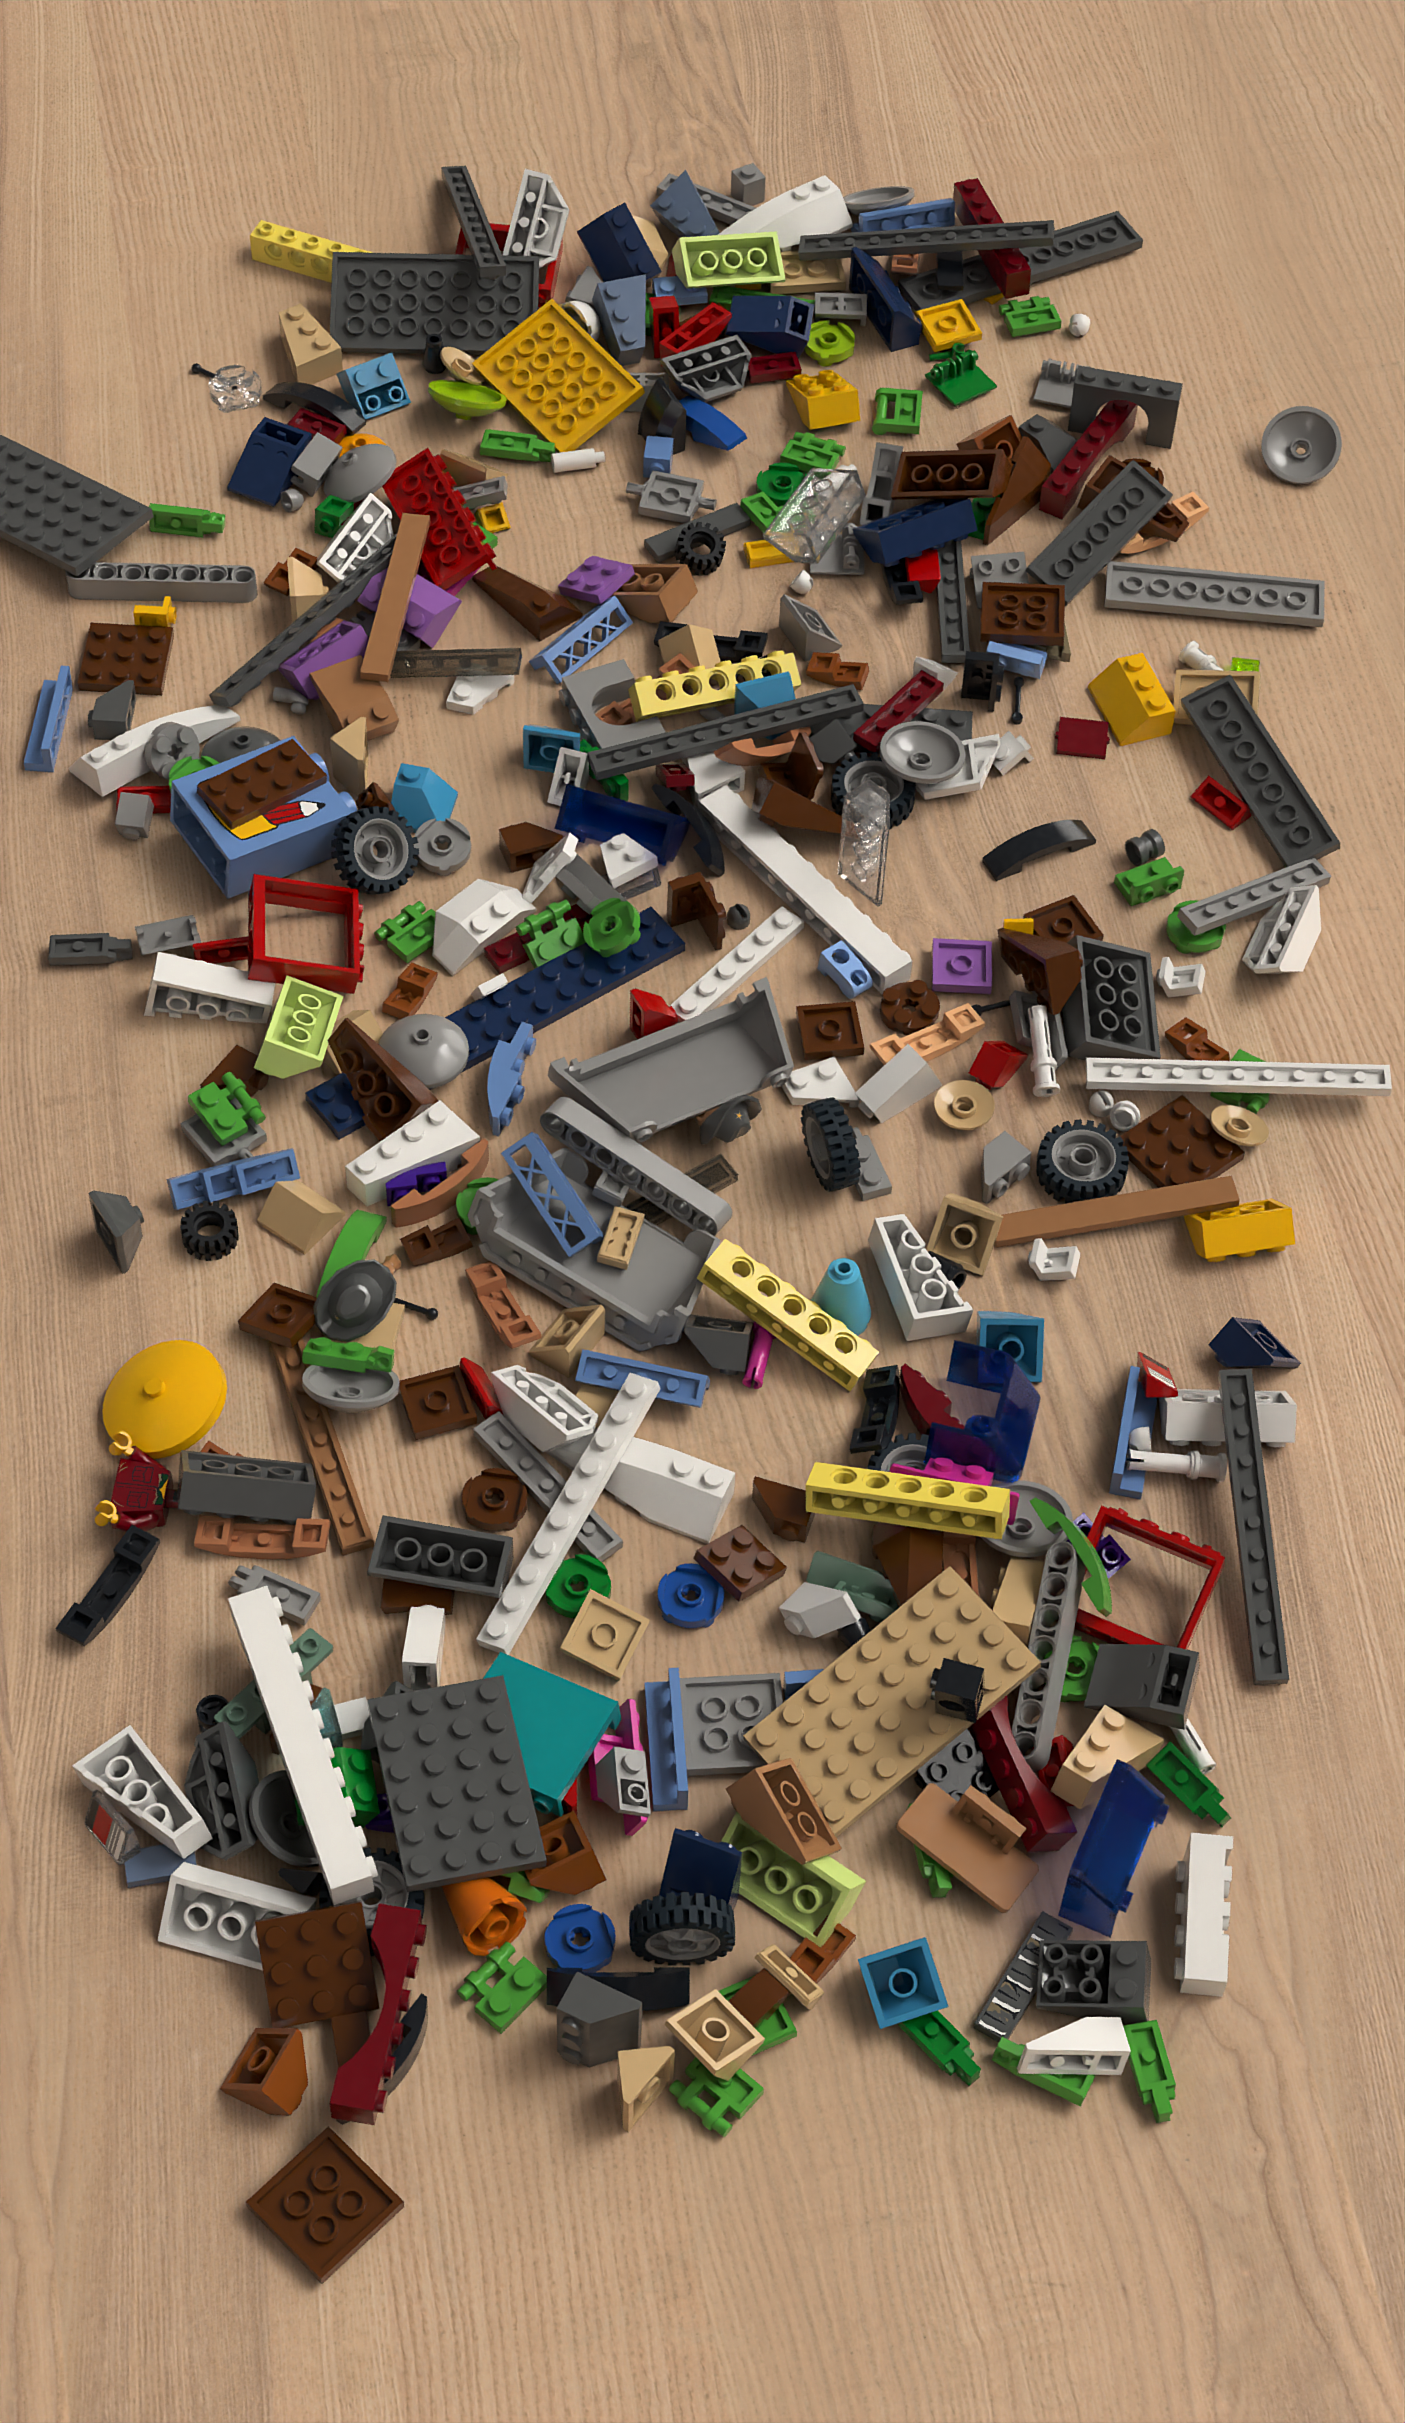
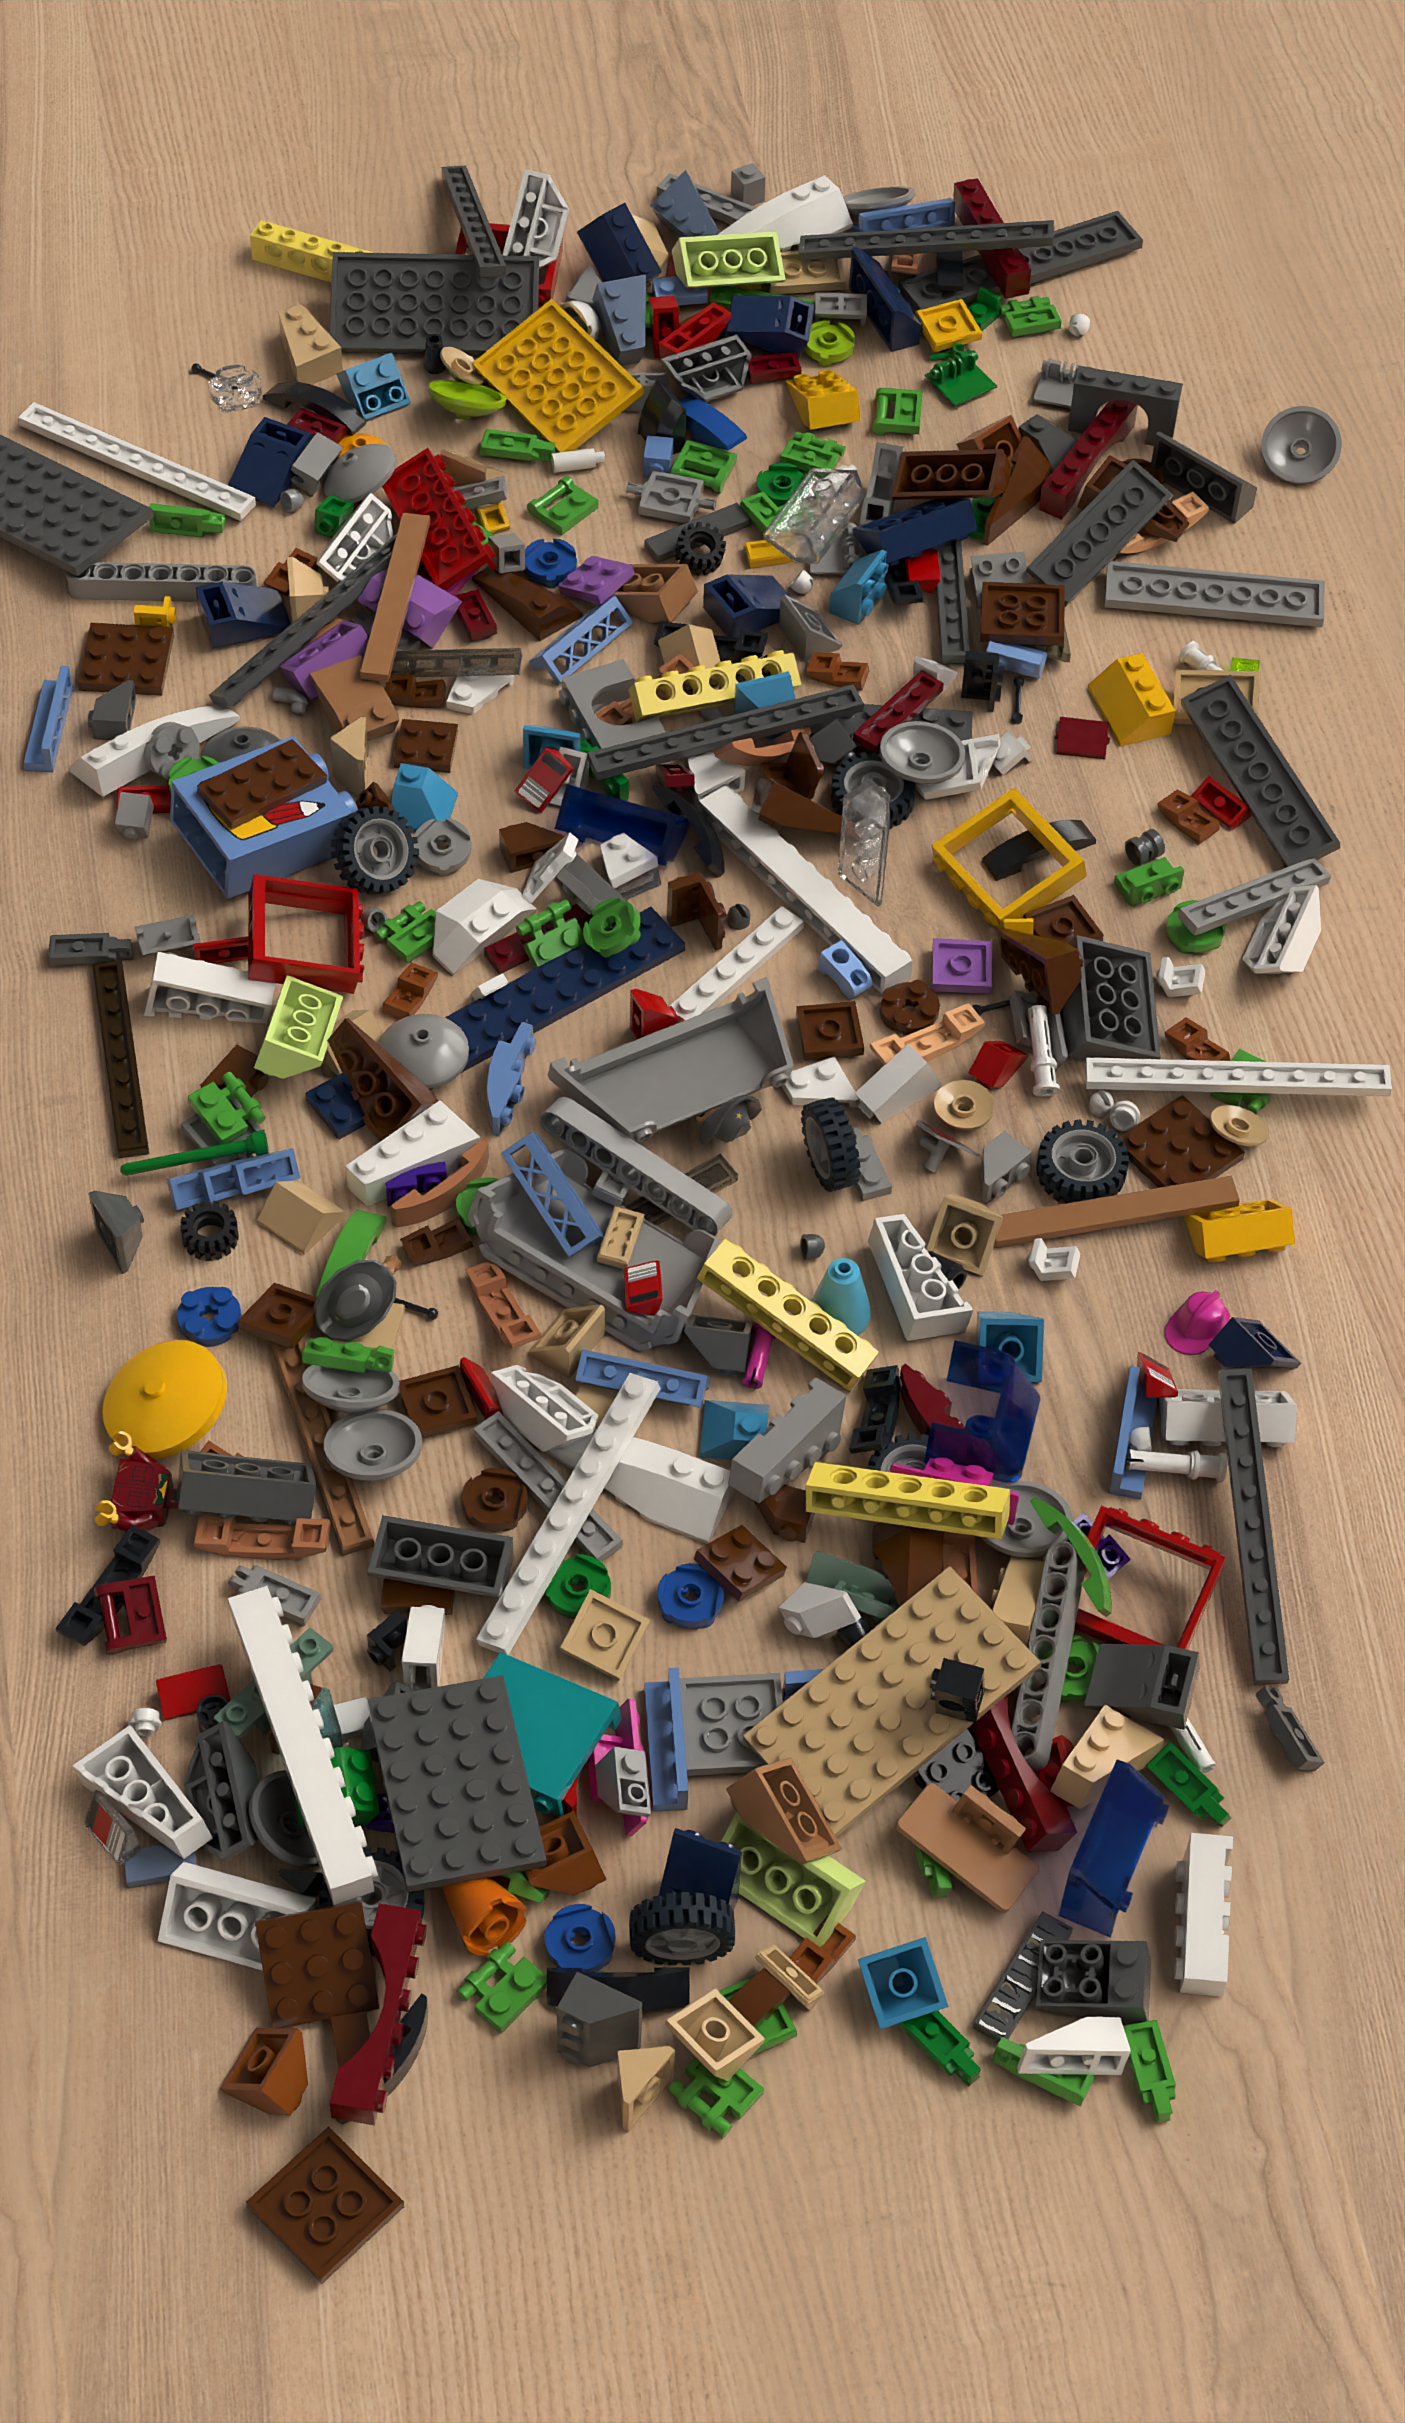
none -> white plate [18,402,256,521]
none -> dark brown tile [92,960,150,1158]
none -> dark red plate [94,1575,167,1654]
none -> green piece [120,1130,269,1176]
none -> white plate [128,1708,162,1736]
none -> red slope [156,1664,231,1721]
none -> blue plate [177,1287,242,1347]
none -> dark blue slope [196,581,291,649]
none -> light grey dish [324,1409,422,1481]
none -> light grey hinge [361,907,387,932]
none -> black bracket [367,1610,407,1672]
none -> reddish brown slope [385,674,447,708]
none -> reddish brown plate [394,719,458,773]
none -> dark red plate [455,589,497,641]
none -> light grey brick [488,533,525,573]
none -> slope [515,748,574,813]
none -> blue plate [523,538,577,588]
none -> bright green plate [527,476,599,535]
none -> slope [623,1260,663,1316]
none -> bright green plate [670,440,737,493]
none -> dark azure slope [700,1400,769,1460]
none -> dark blue slope [703,574,792,638]
none -> light grey wedge [728,1377,847,1503]
none -> dark grey hinge [800,1234,825,1259]
none -> dark azure slope [829,550,888,625]
none -> light grey shield [916,1120,980,1172]
none -> yellow window [931,787,1087,929]
none -> green bracket [968,287,1001,331]
none -> dark grey slope [1151,432,1257,524]
none -> dark orange slope [1157,789,1220,844]
none -> dark pink piece [1165,1290,1230,1355]
none -> dark grey plate [1256,1686,1325,1771]

